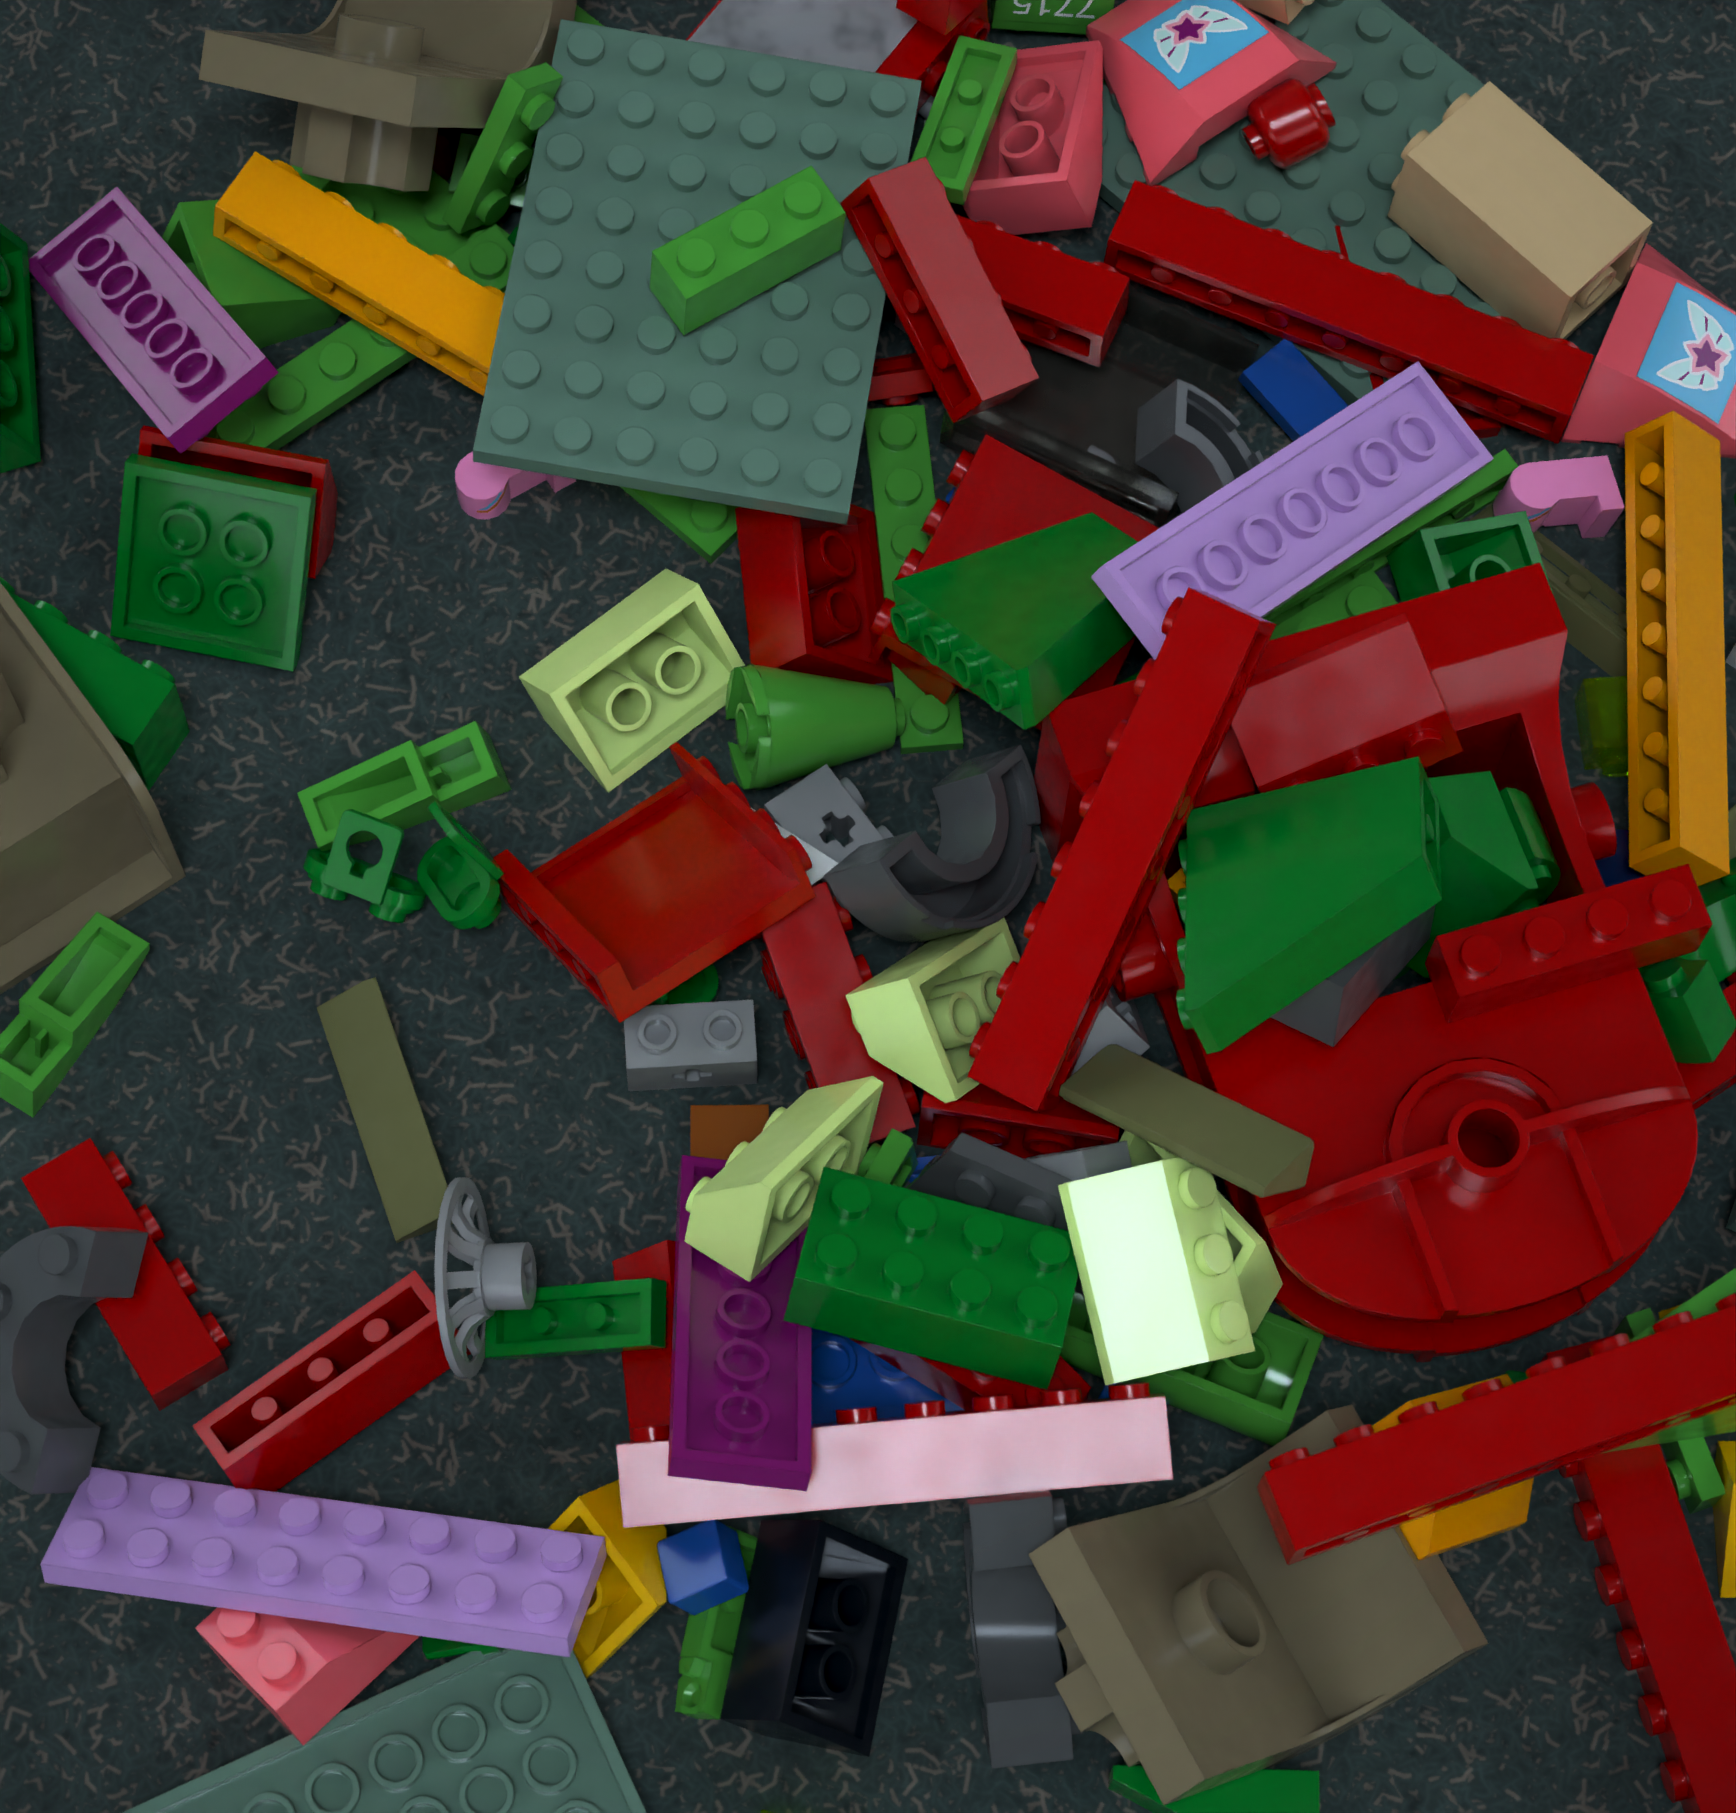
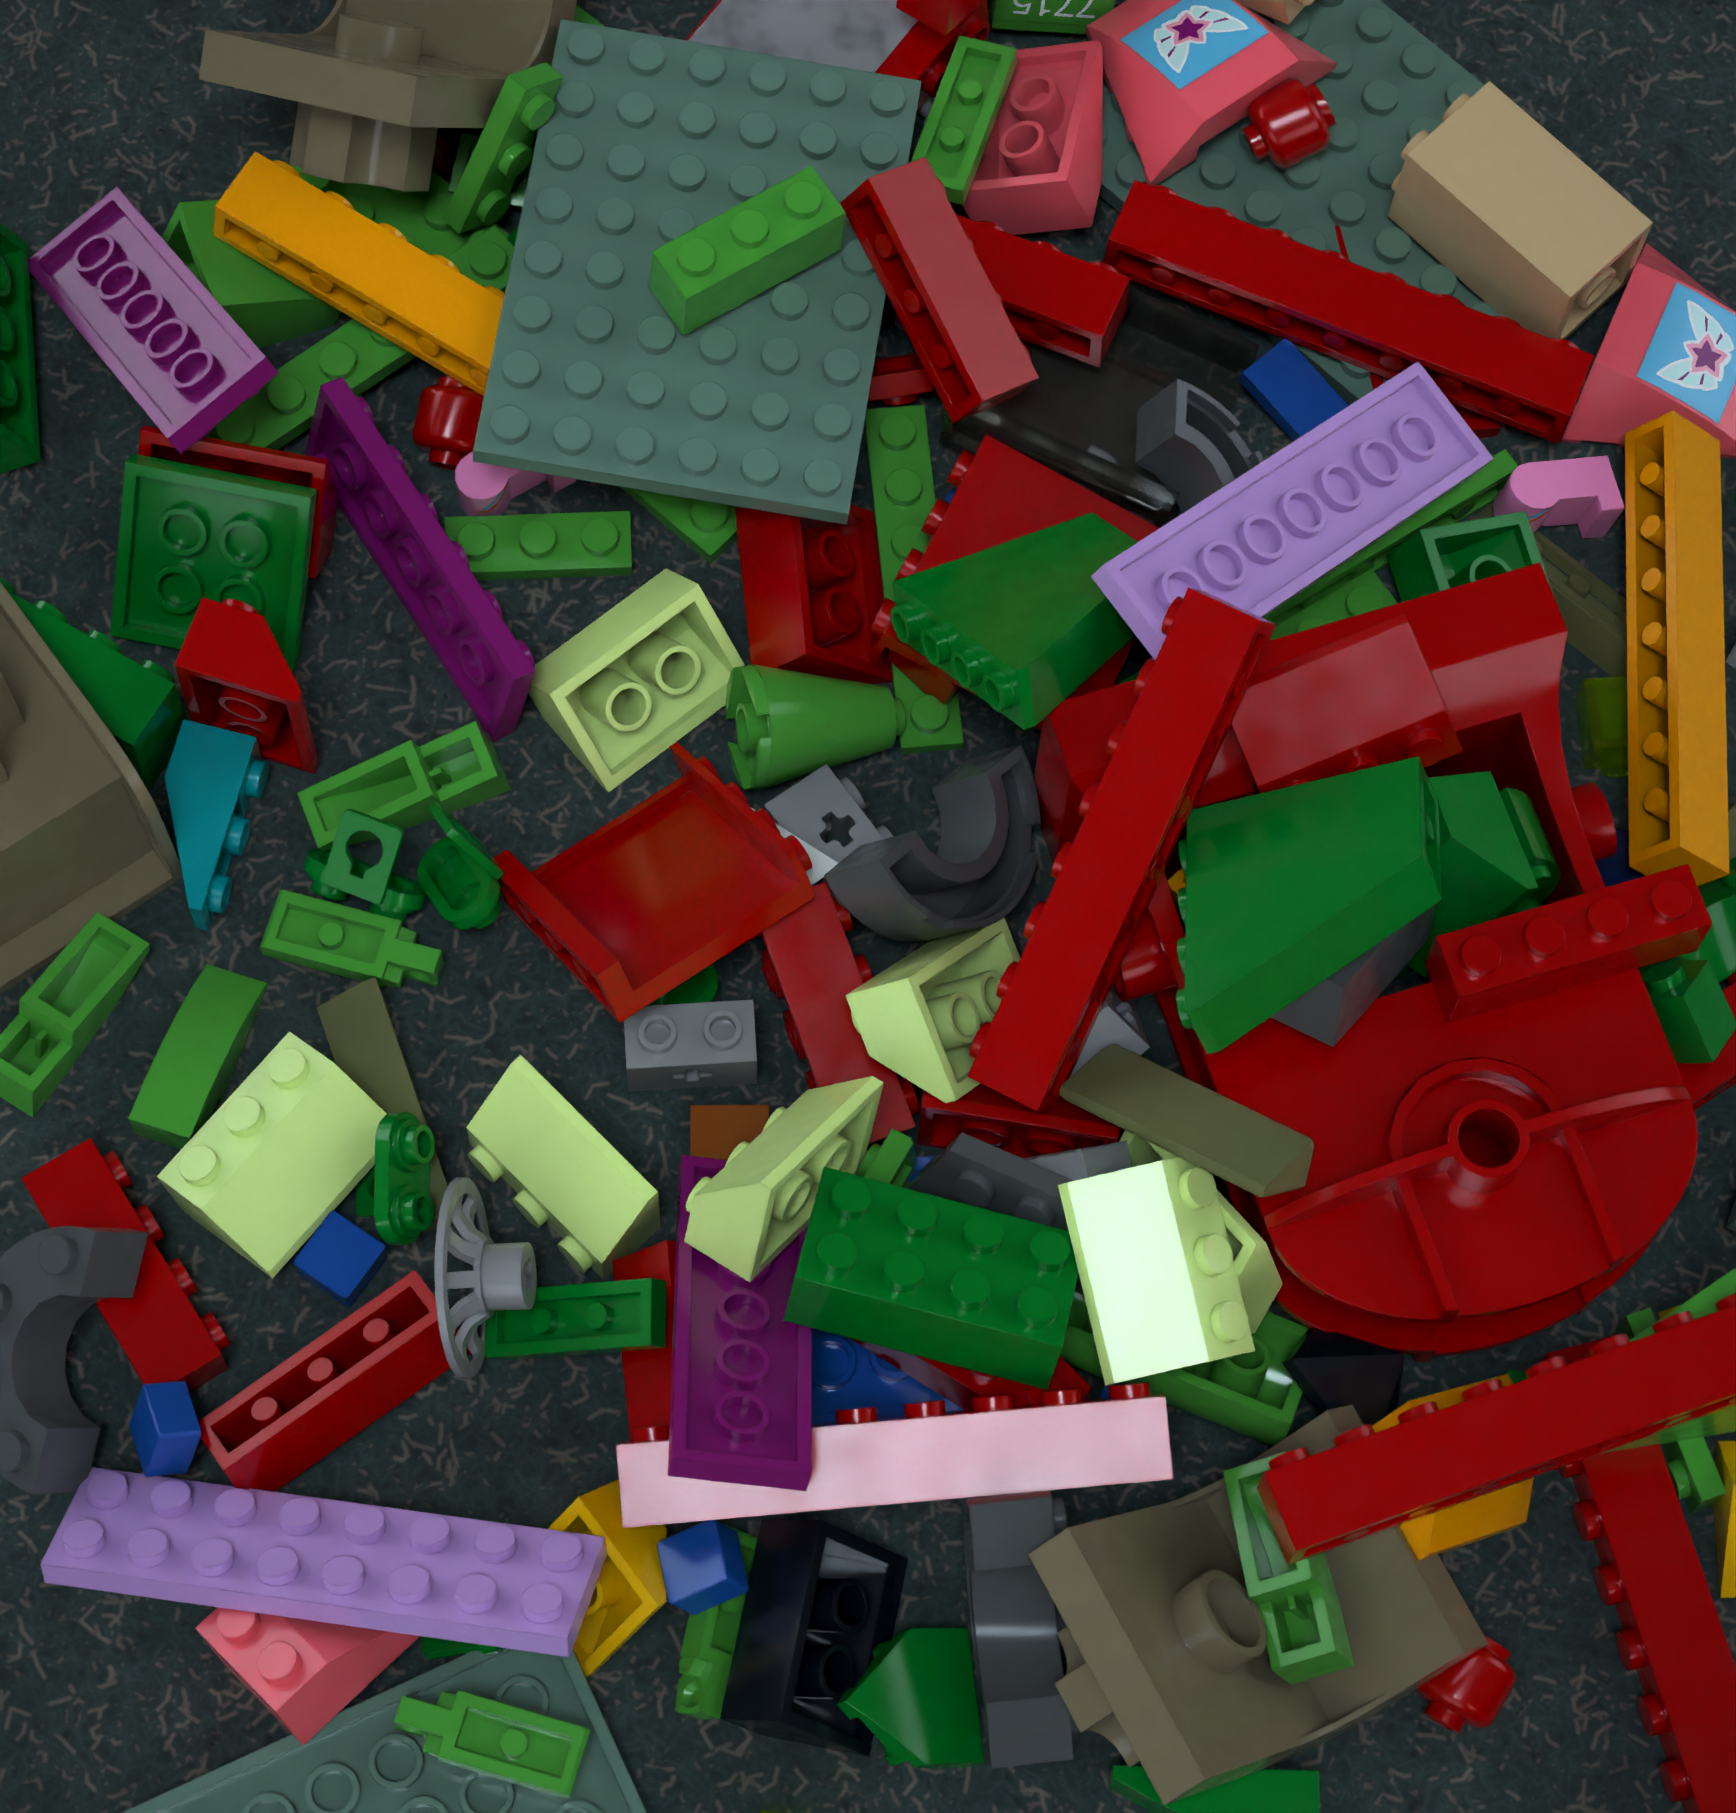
none -> bright green slope [128,964,268,1149]
none -> blue piece [129,1381,201,1477]
none -> yellowish green slope [157,1031,387,1279]
none -> teal slope [164,719,269,931]
none -> red slope [174,597,319,774]
none -> bright green hinge [260,889,445,988]
none -> blue piece [294,1211,387,1308]
none -> magenta plate [305,377,536,743]
none -> green bracket [356,1112,435,1245]
none -> bright green hinge [393,1690,590,1800]
none -> red head [412,376,484,471]
none -> bright green plate [445,511,633,580]
none -> yellowish green slope [466,1055,661,1280]
none -> green slope [836,1628,984,1768]
none -> bright green slope [1223,1451,1355,1685]
none -> black slope [1282,1328,1405,1425]
none -> red head [1416,1635,1517,1734]

